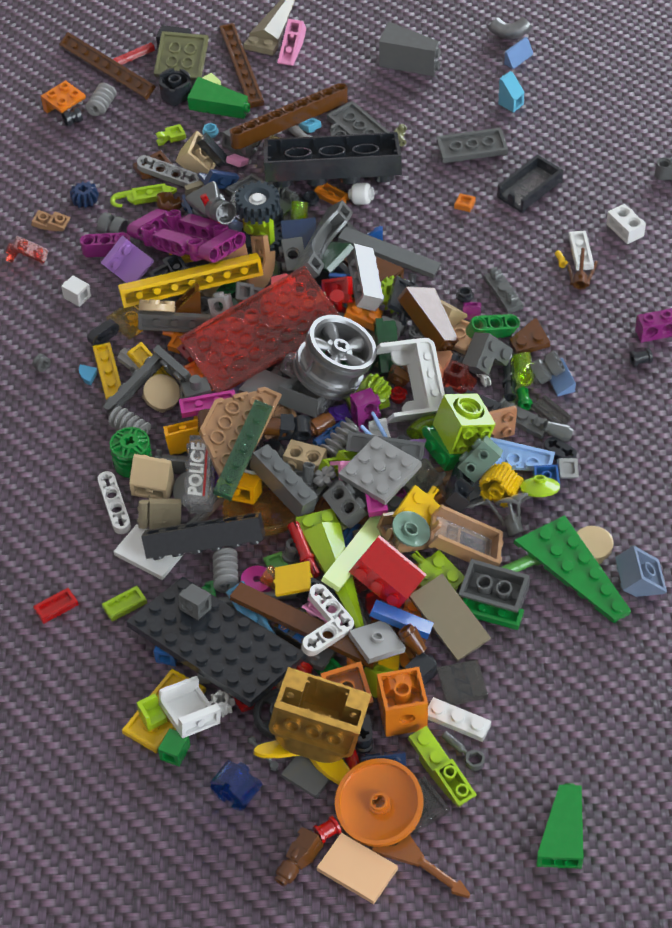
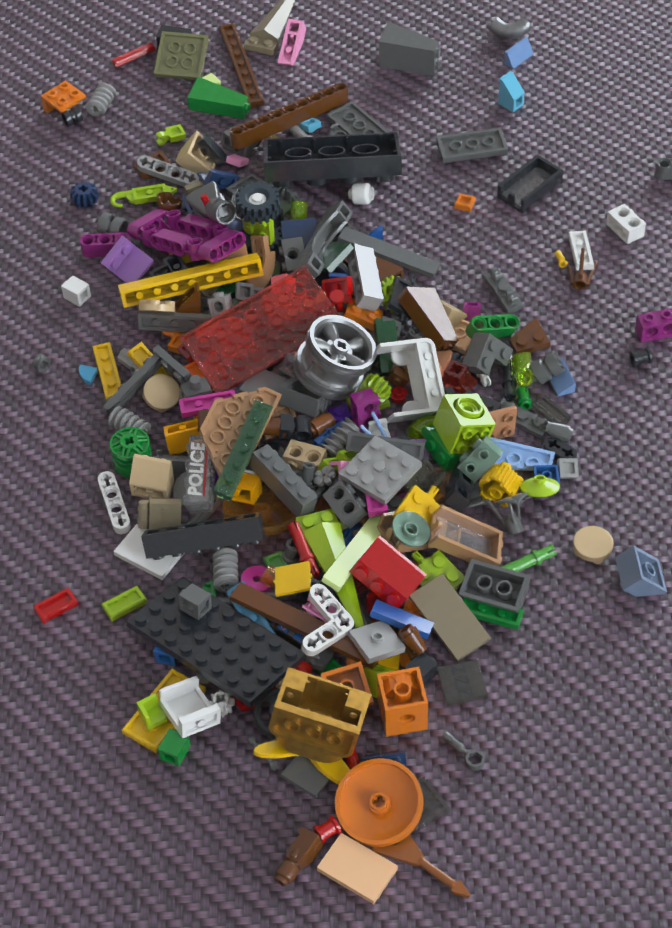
clear red bracket [5,236,48,263] -> none
medium nougat slope [31,210,70,231] -> none
reddish brown tile [59,32,156,100] -> none
black beam [87,319,119,346] -> none
clear yellow tile [106,305,143,340] -> none
black brick [159,68,192,106] -> none
medium azure plate [202,123,219,138] -> none
clear blue brick [210,760,263,811] -> none
black plate [302,191,319,206] -> none
orange tile [313,183,350,205] -> none
black piece [355,711,373,754] -> none
olive arm [394,124,407,147] -> none
lime slope [408,726,477,807] -> none
white plate [428,697,491,742] -> none
black plate [456,287,474,303] -> none
green wing [514,515,631,623] -> none
green slope [537,783,583,869] -> none

